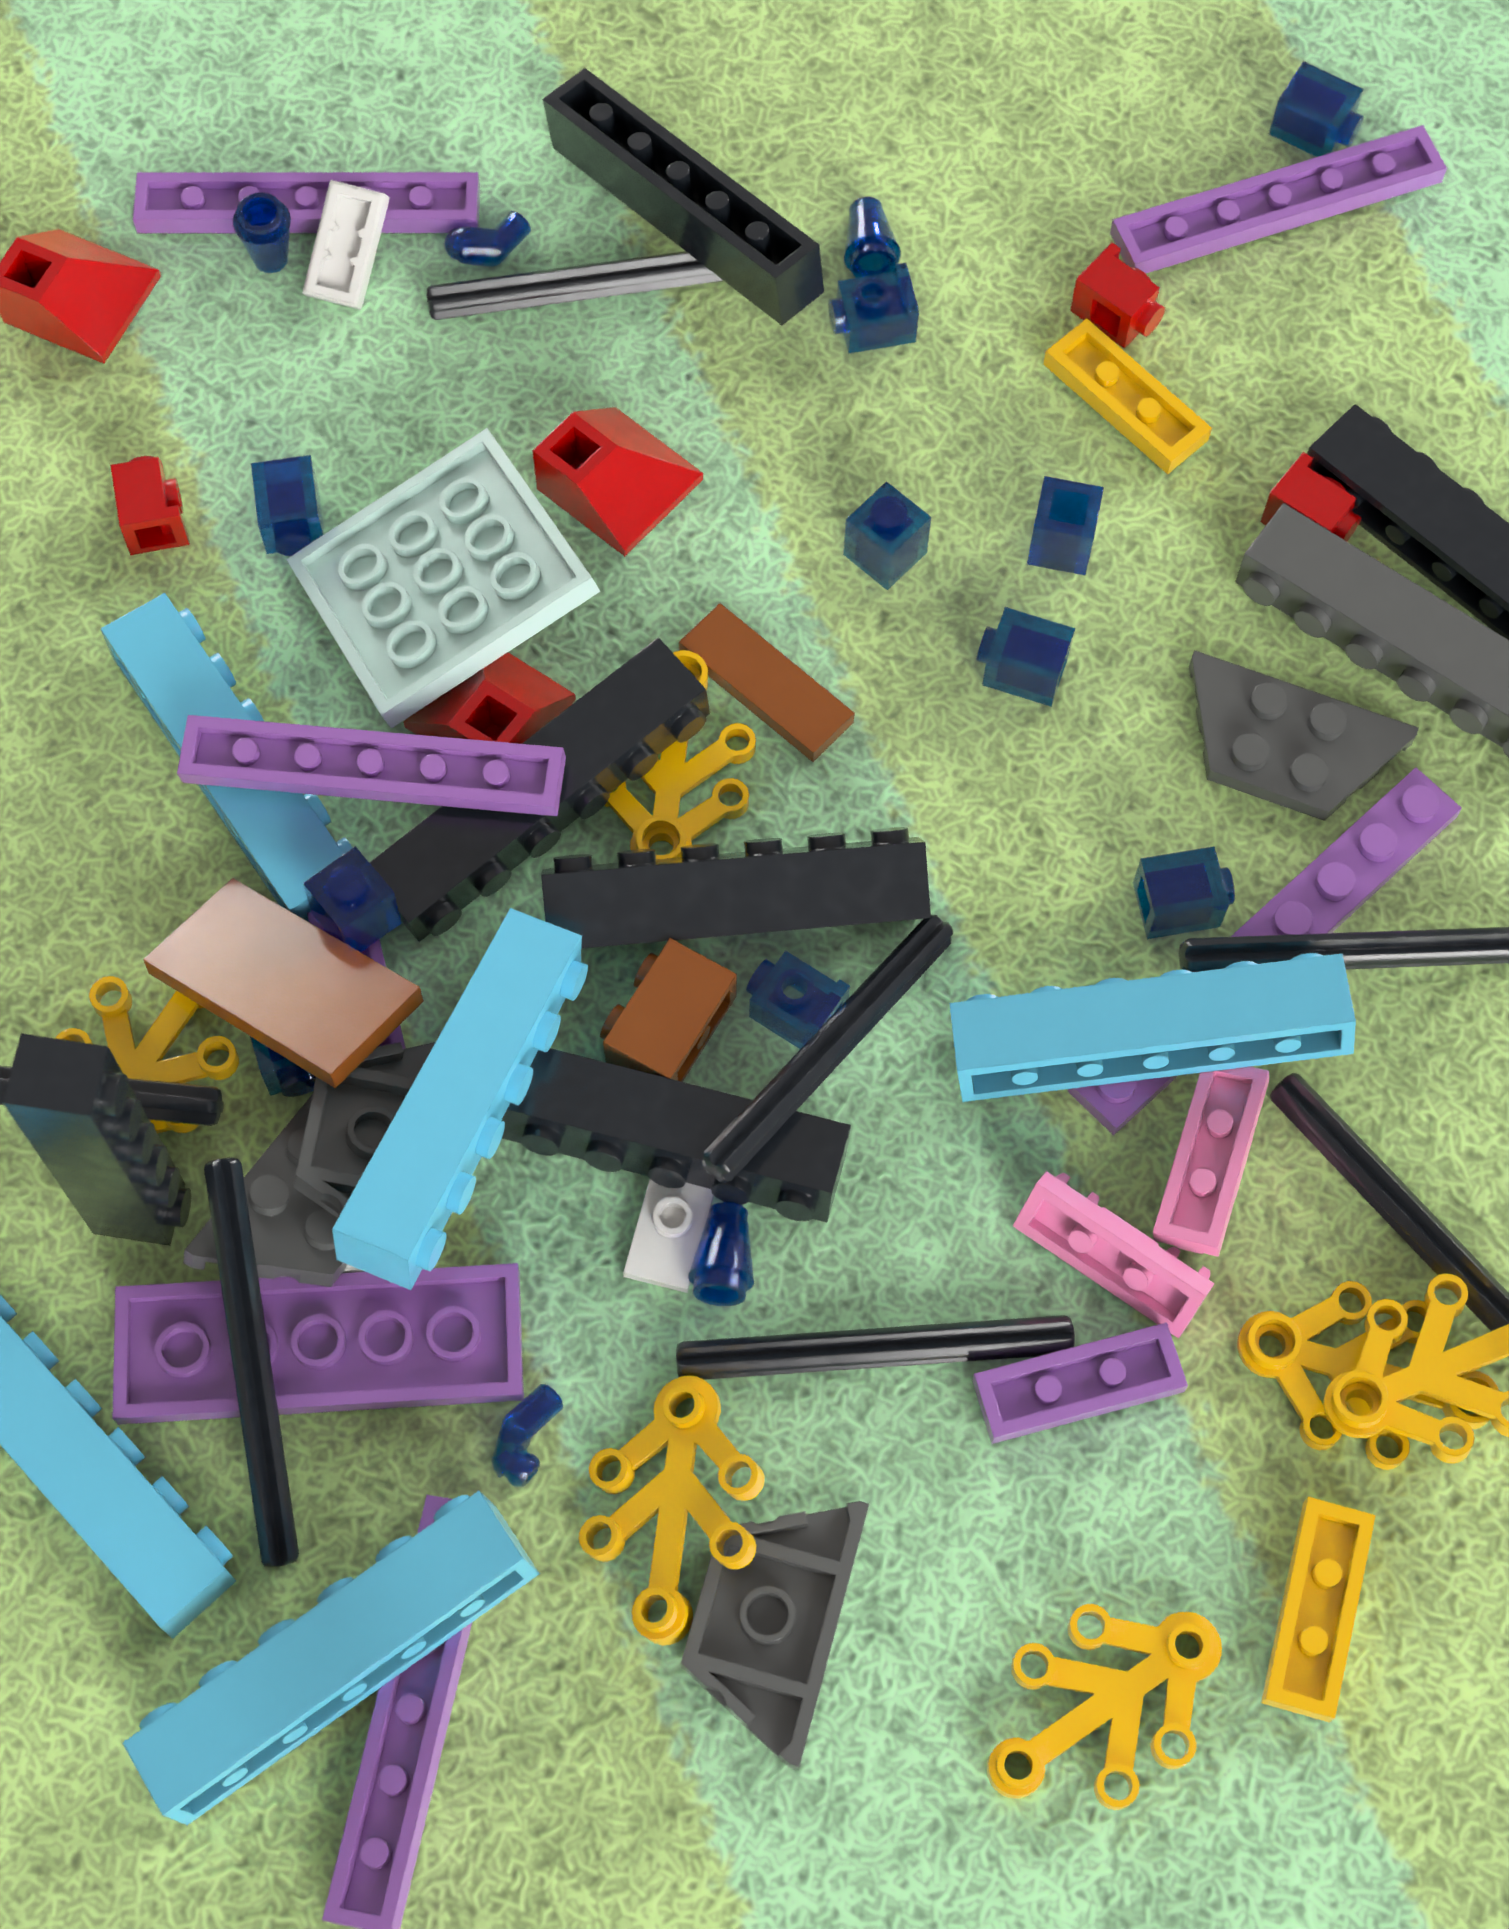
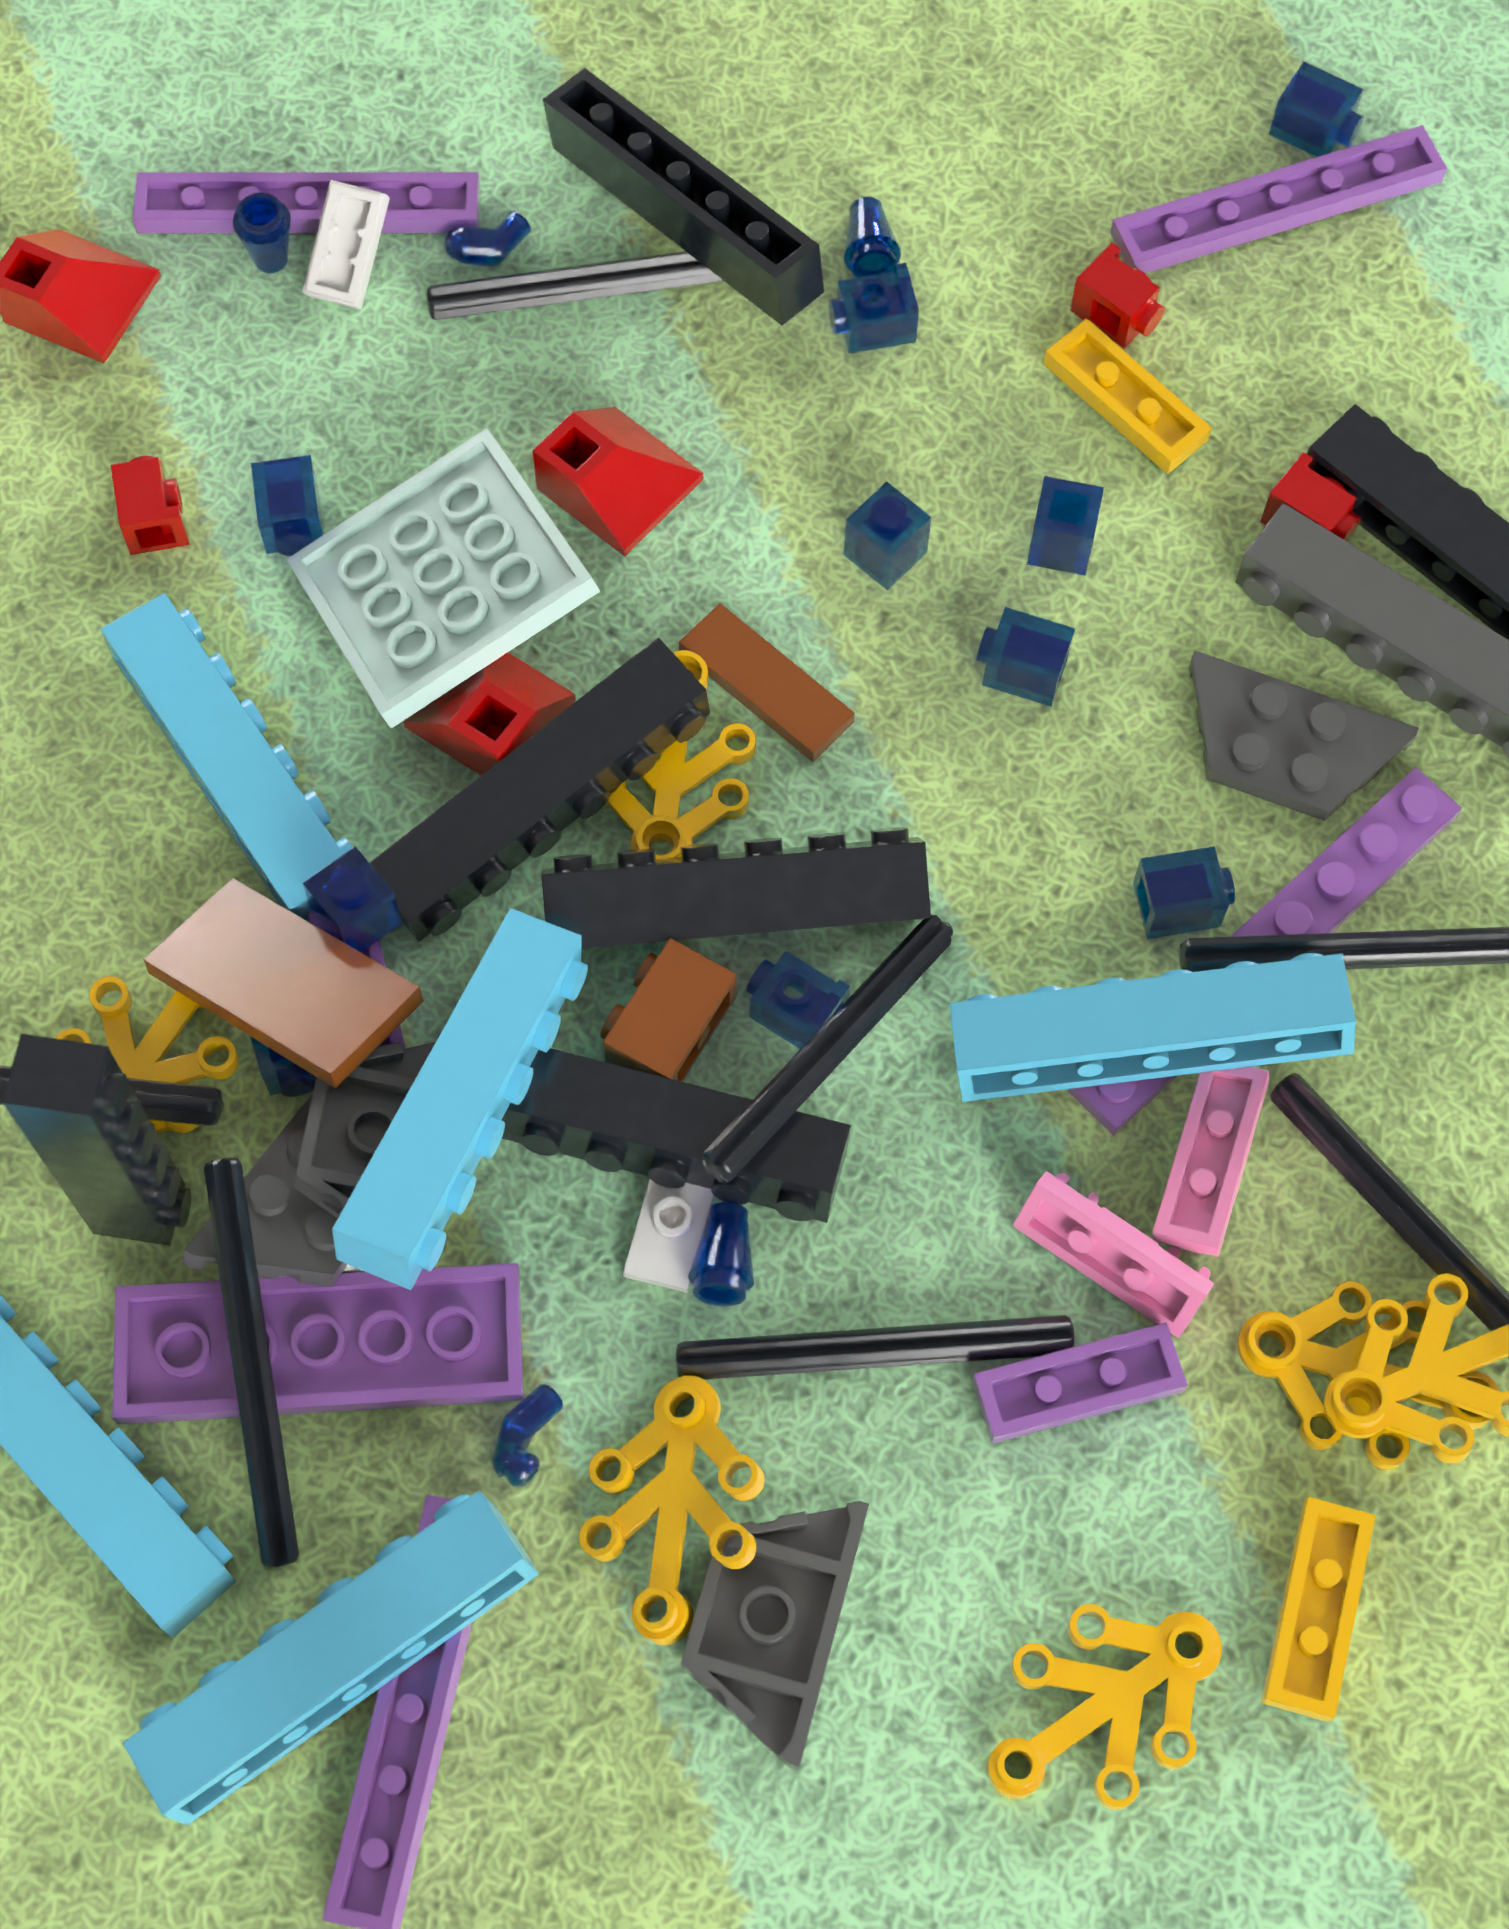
medium lavender plate [177,715,566,816] -> none

